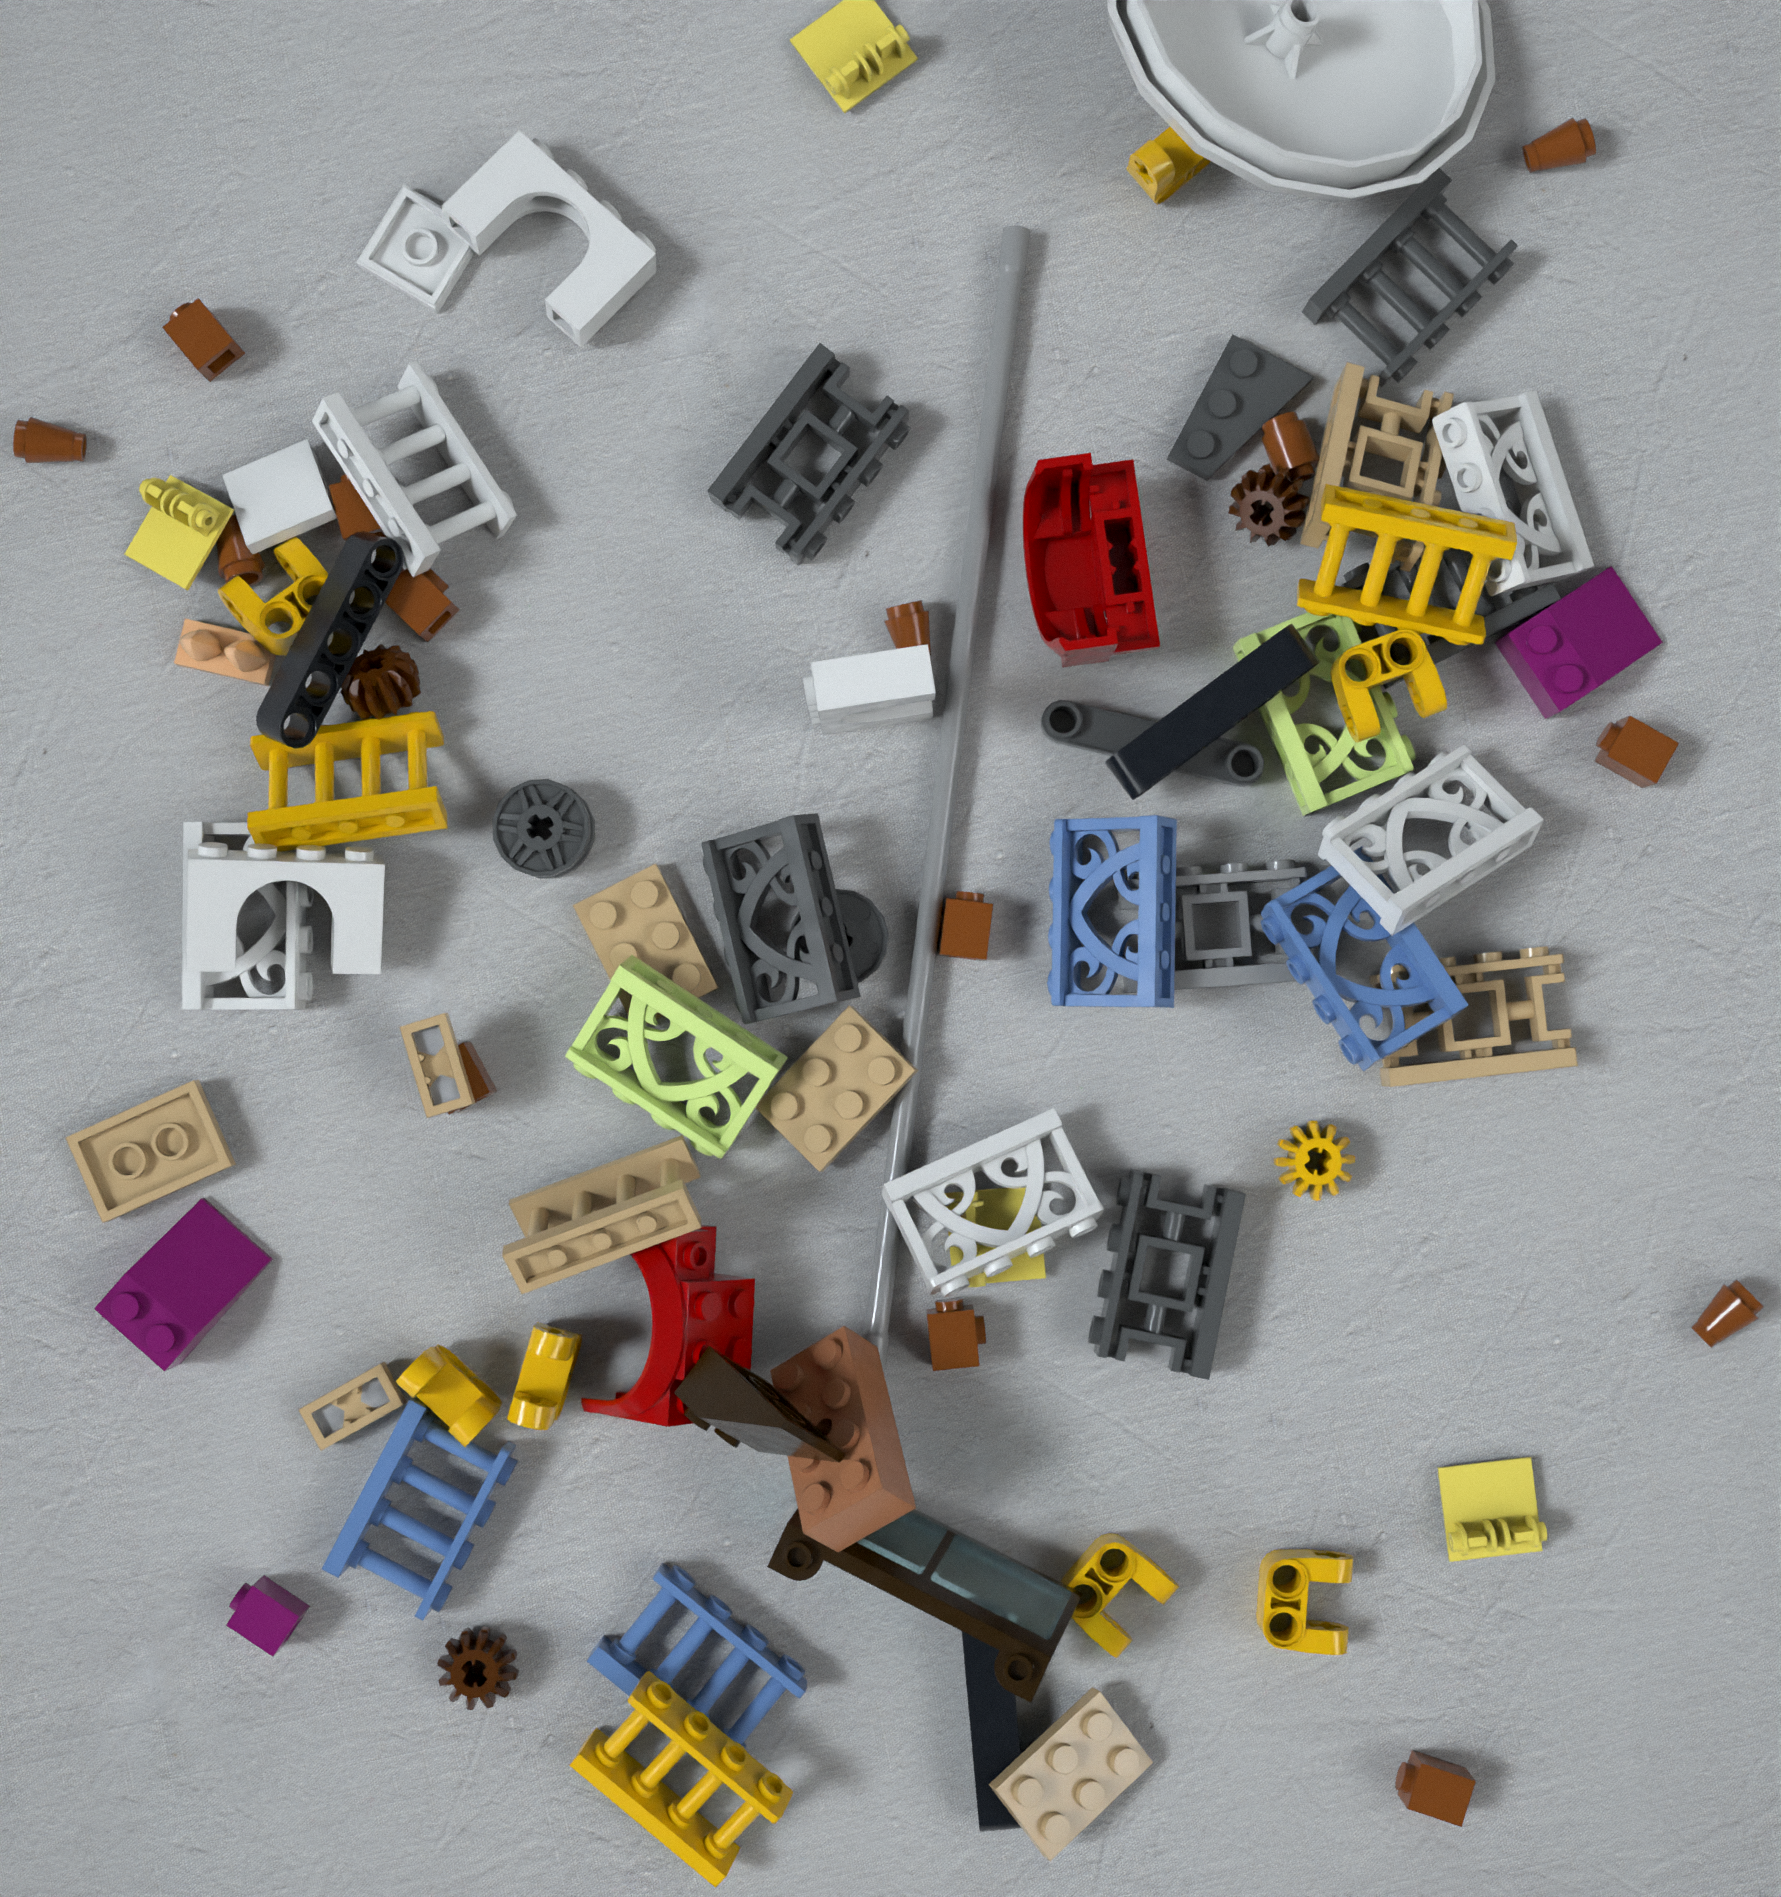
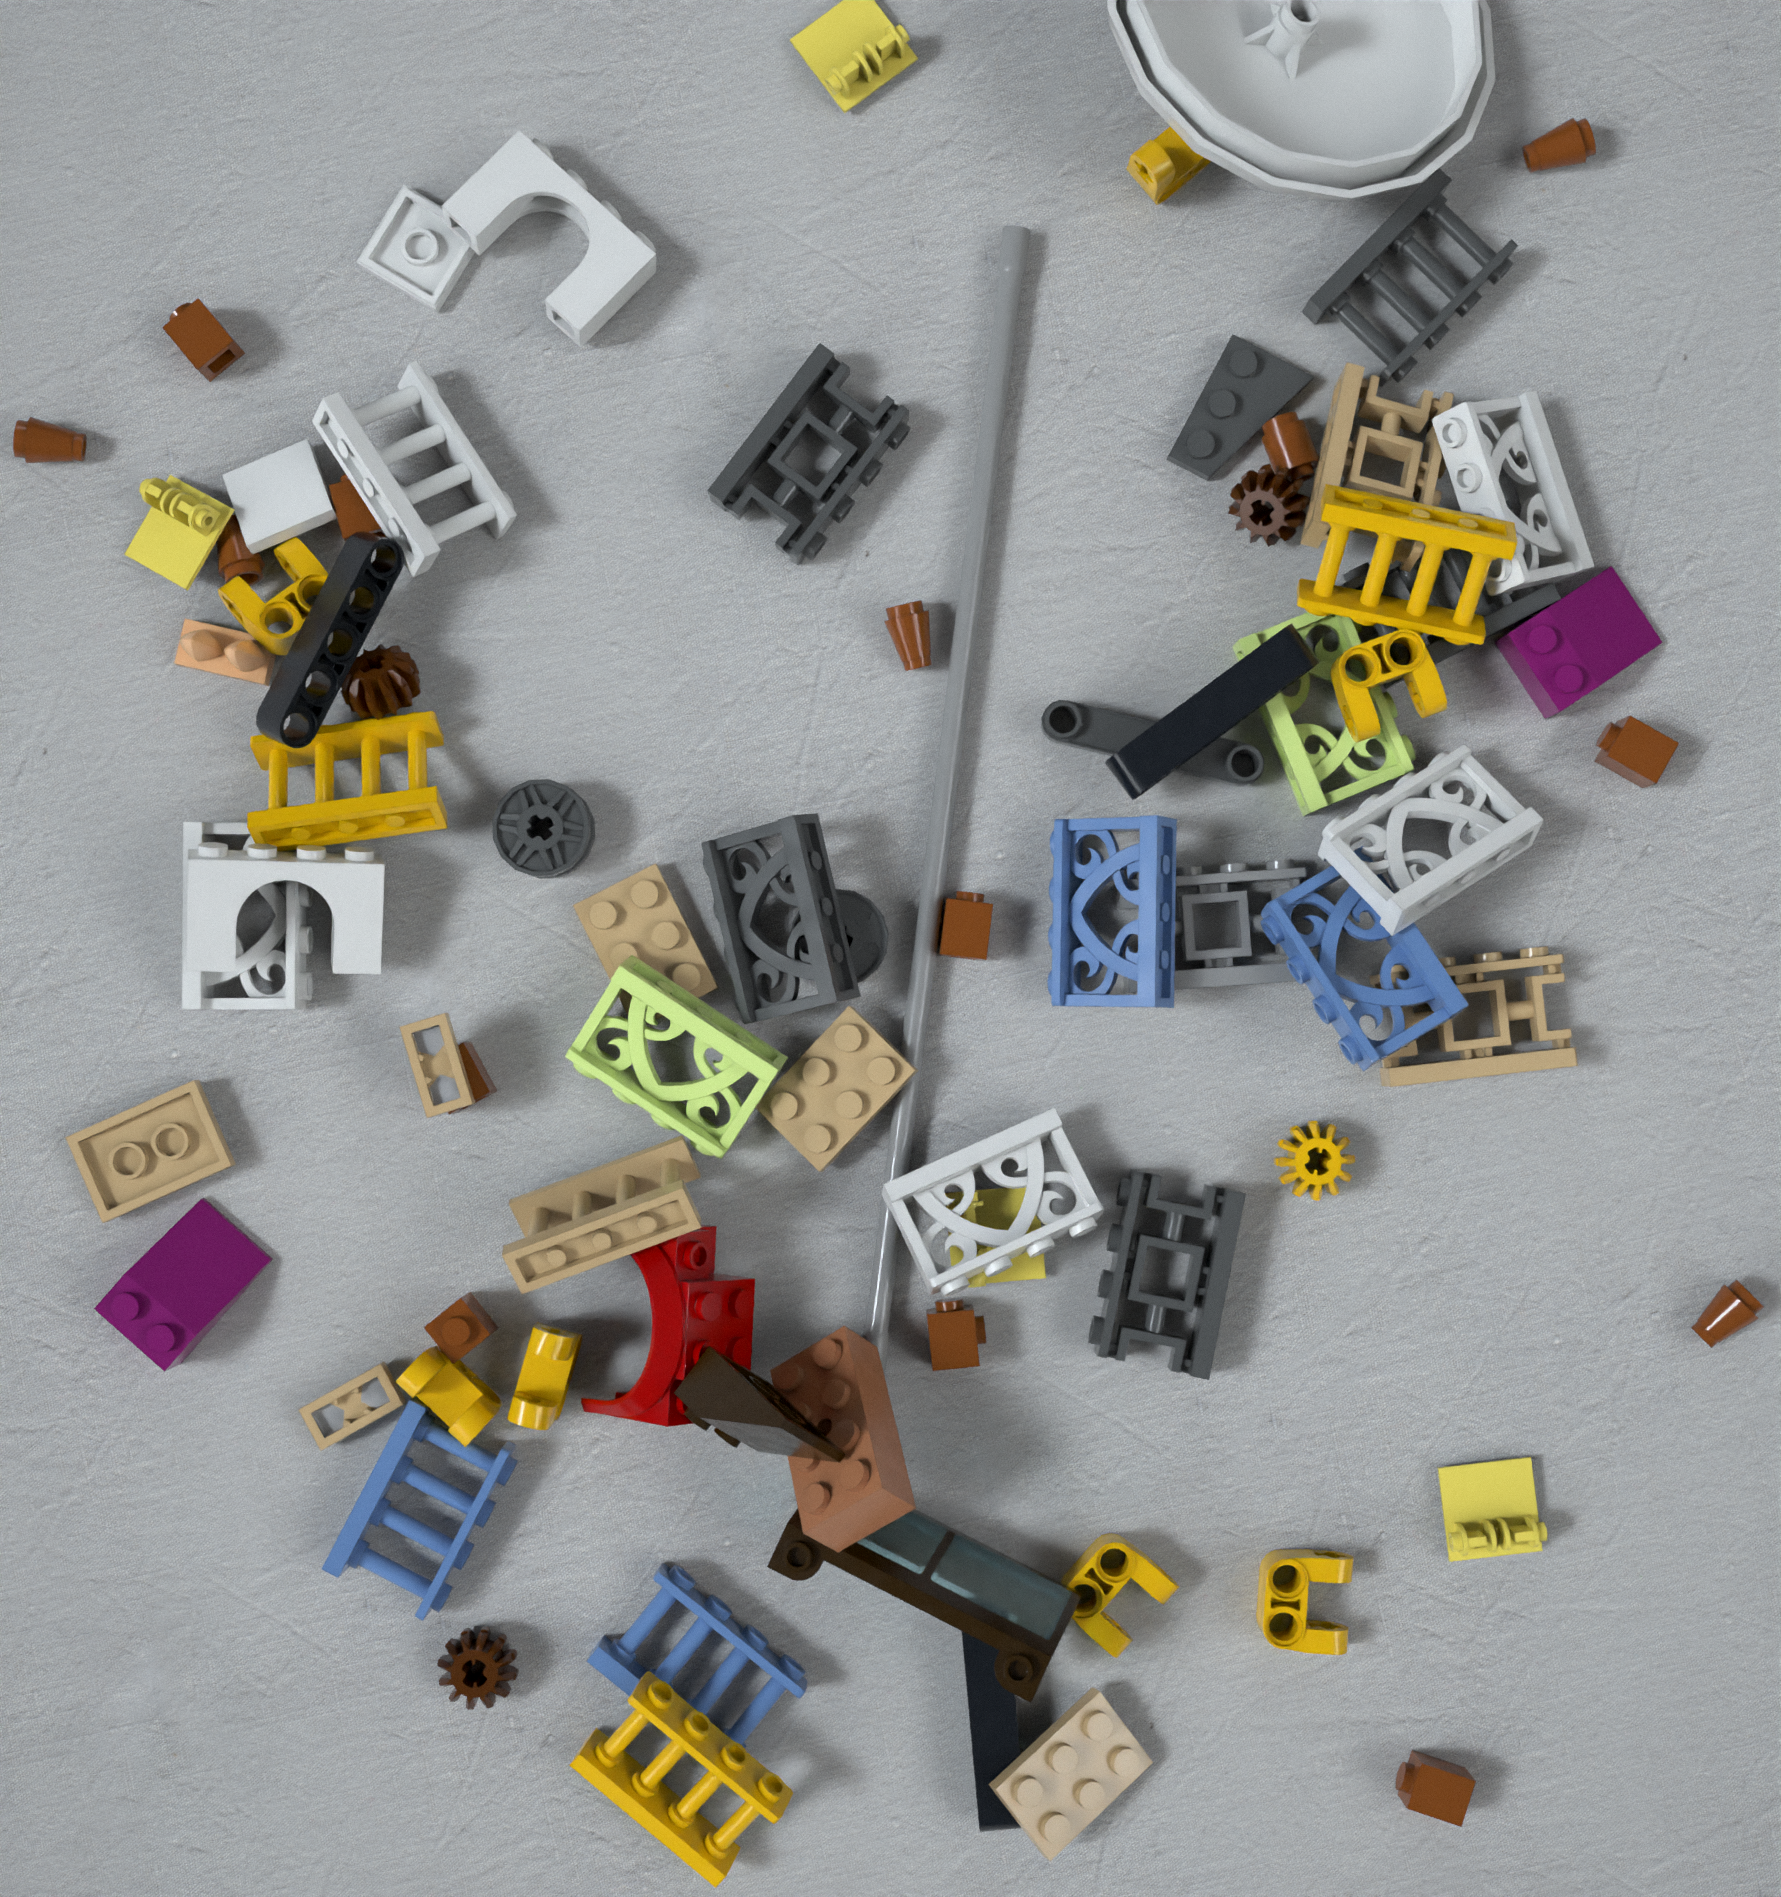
magenta brick [226,1575,310,1657] -> none
dark orange brick [385,568,460,643] -> none
white arch [803,644,936,735] -> none
red piece [1023,453,1160,668] -> none
none -> dark orange brick [424,1292,499,1364]

